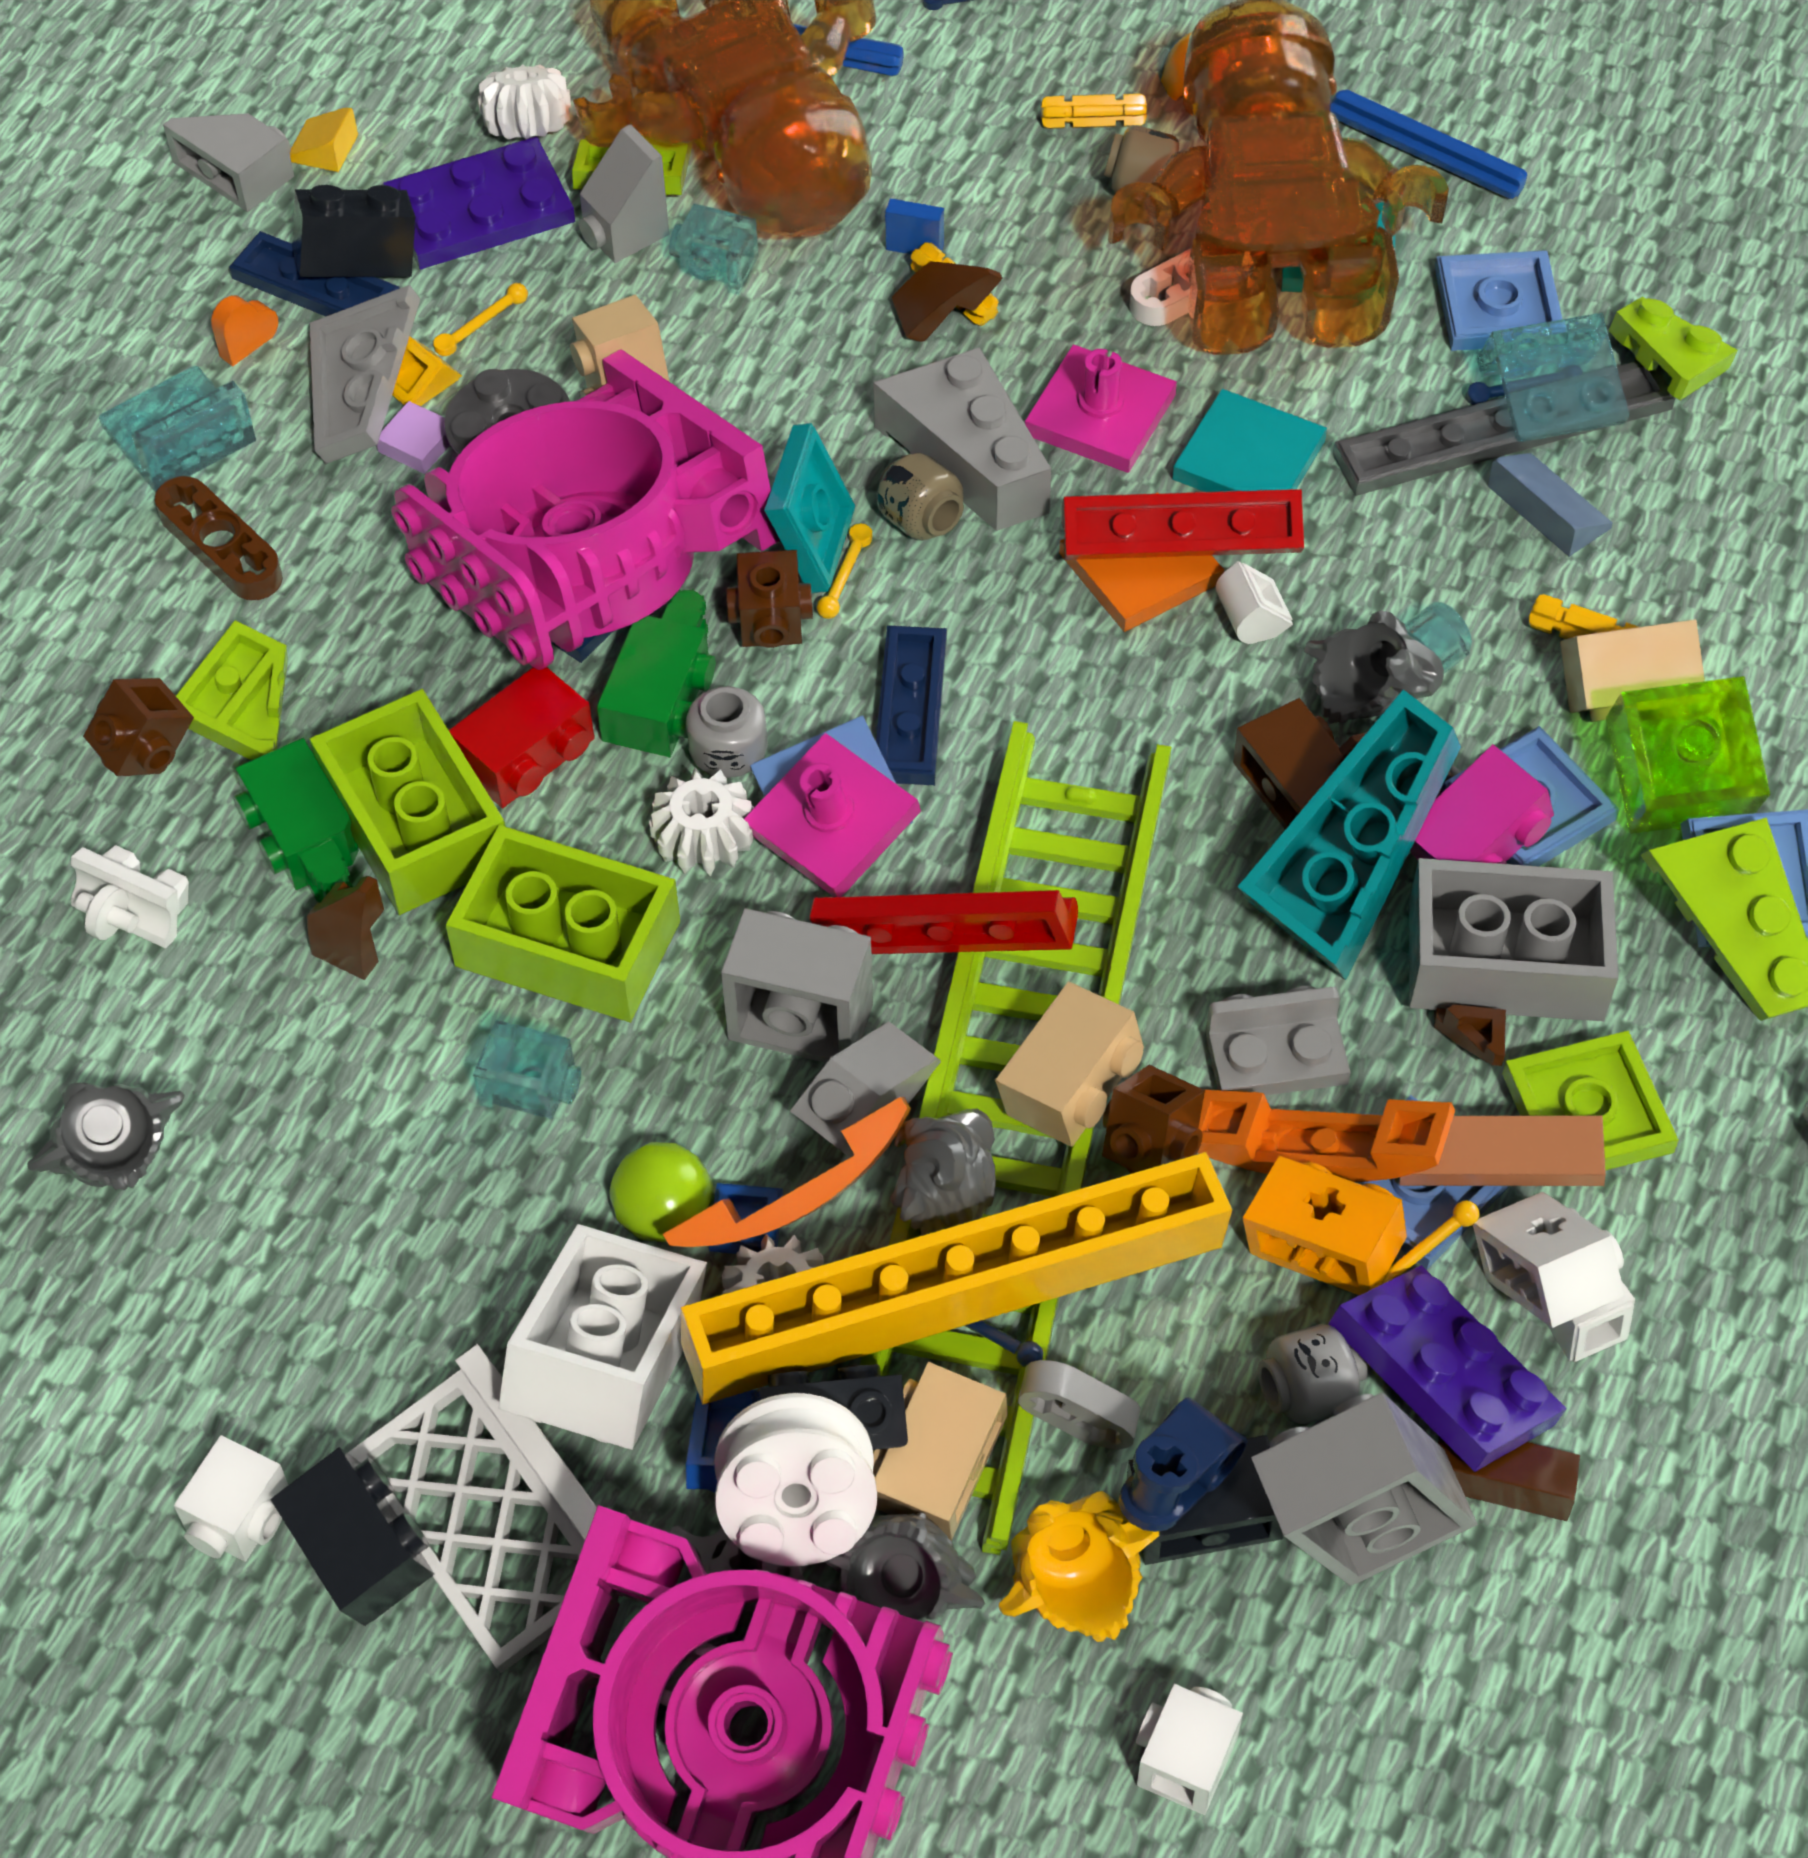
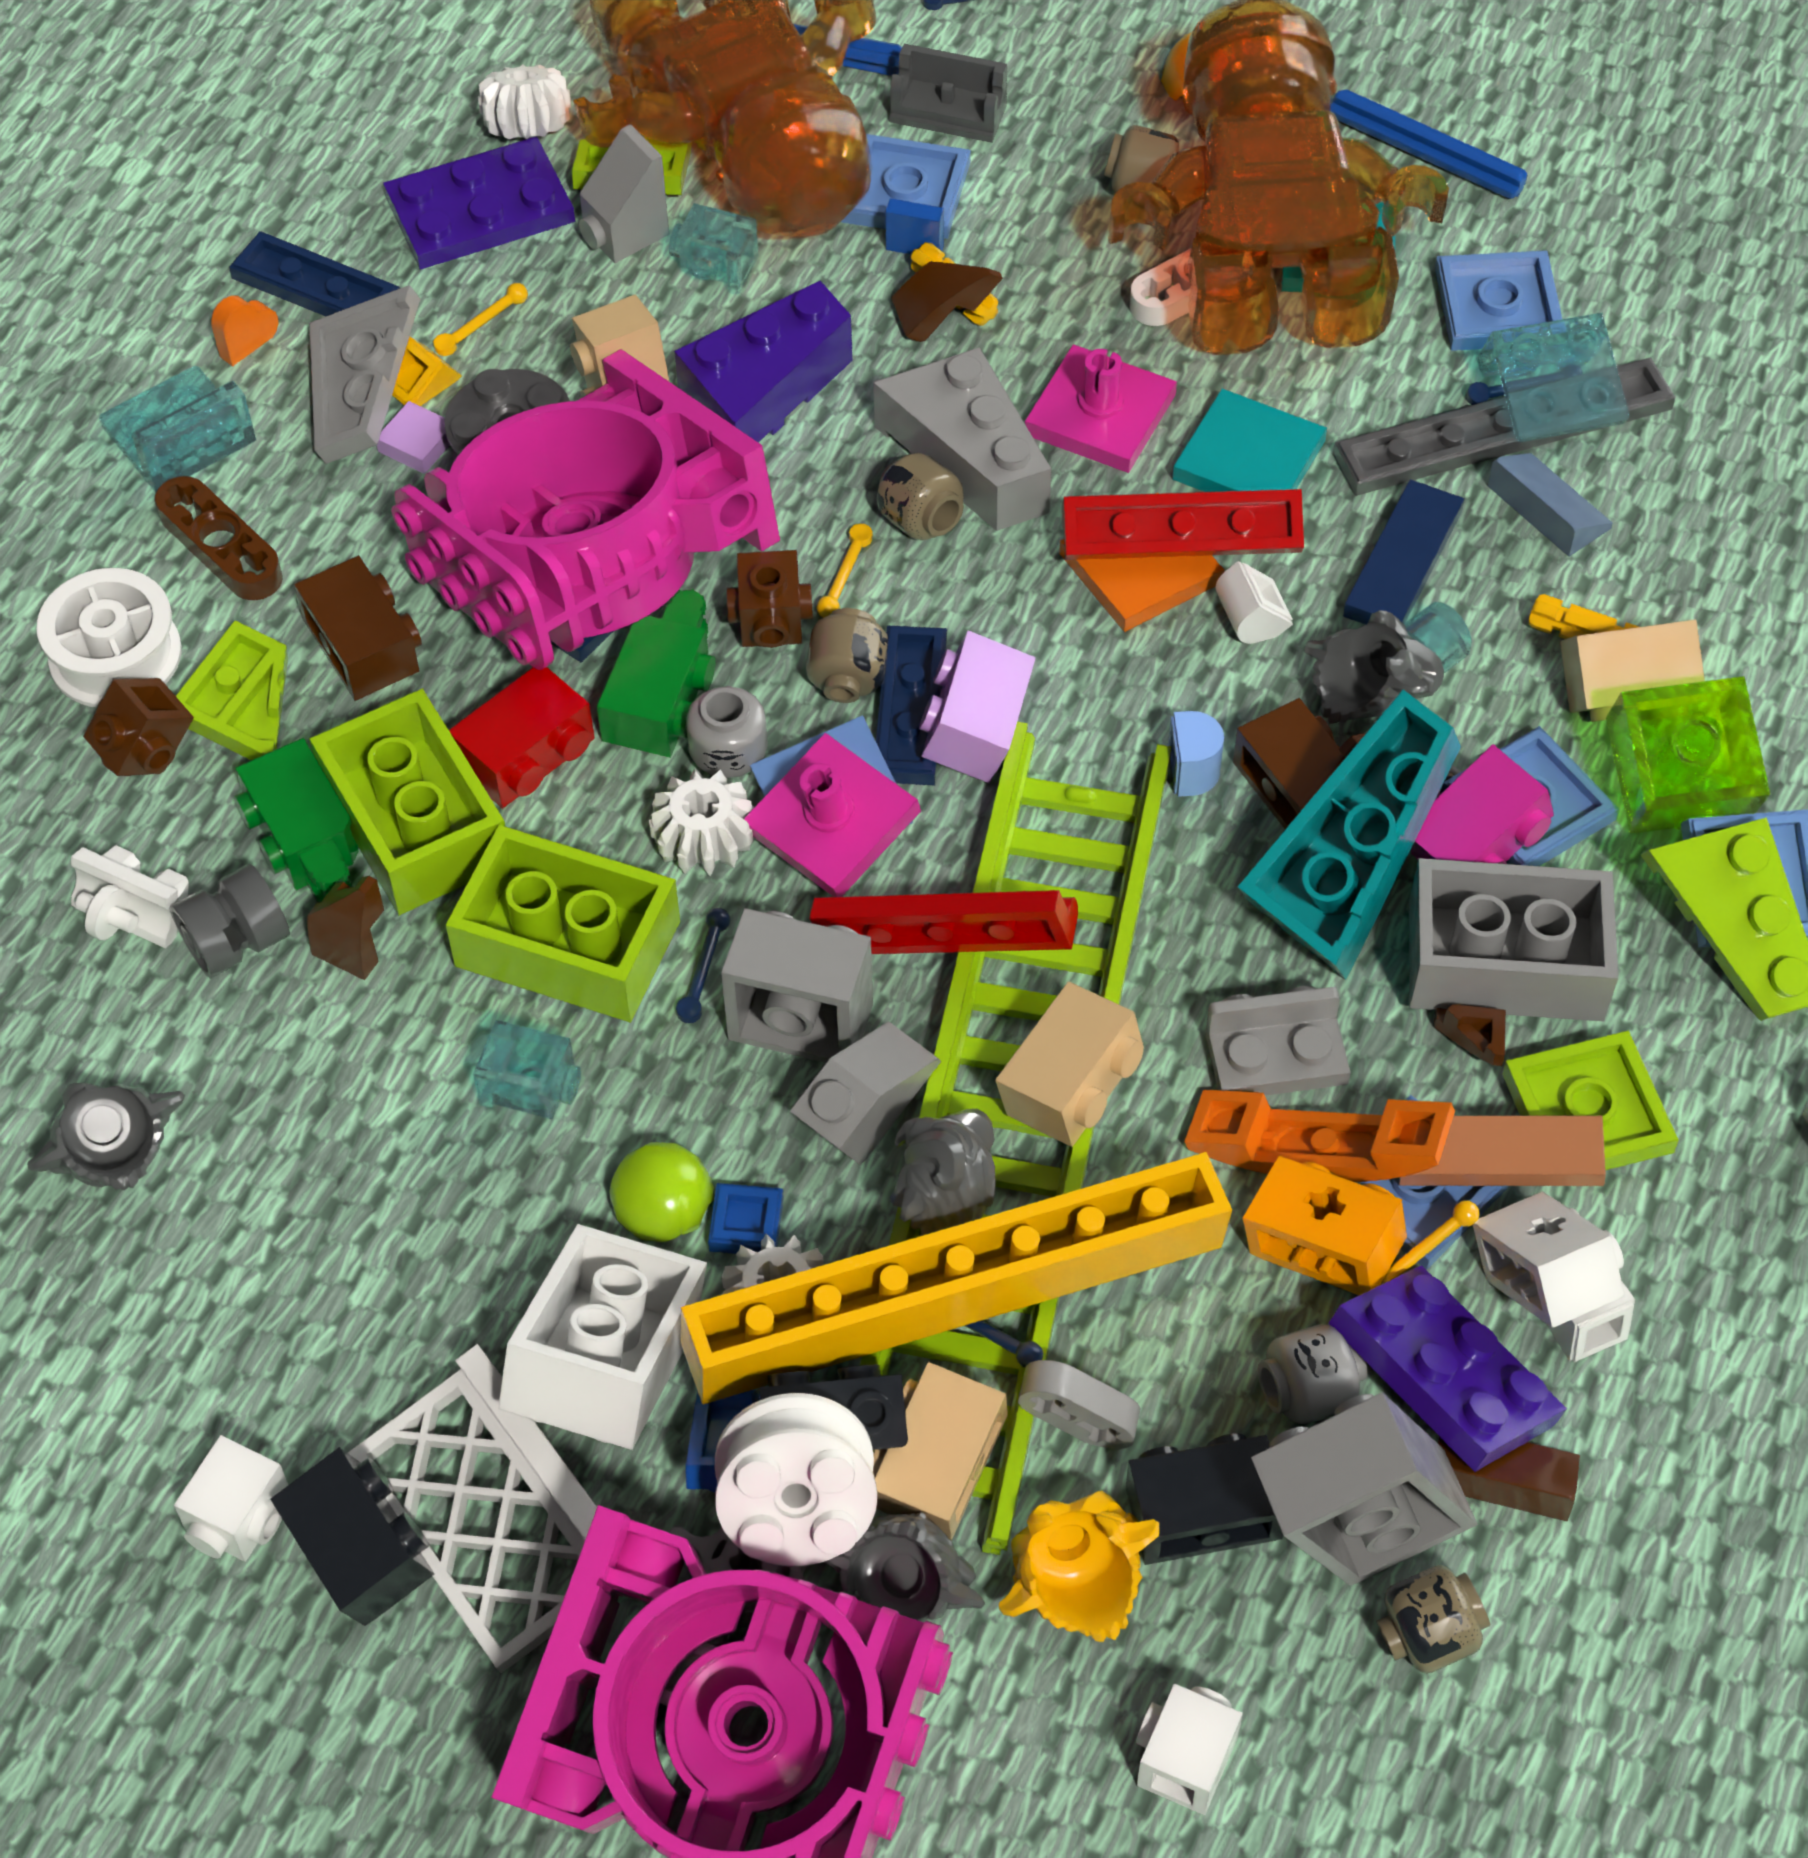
light grey slope [163,113,294,212] -> none
yellow slope [290,107,358,172] -> none
black brick [292,185,416,277] -> none
orange slope [663,1097,911,1247] -> none
teal tile [764,423,856,593] -> none
yellow axle [1041,93,1147,129] -> none
reddish brown brick [1102,1064,1205,1174] -> none
dark blue piece [1118,1397,1248,1532] -> none
lime wing [1609,296,1738,400] -> none
none -> white wheel [36,568,182,708]
none -> dark grey wheel [170,864,290,979]
none -> reddish brown brick [294,555,422,701]
none -> dark purple wedge [674,280,853,443]
none -> dark blue hinge [676,908,730,1023]
none -> dark tan head [806,608,889,703]
none -> medium blue tile [840,134,971,239]
none -> dark grey hinge [889,44,1007,143]
none -> lavender brick [919,631,1036,783]
none -> light blue brick [1168,711,1224,797]
none -> dark blue tile [1343,479,1465,625]
none -> dark tan head [1376,1565,1491,1674]

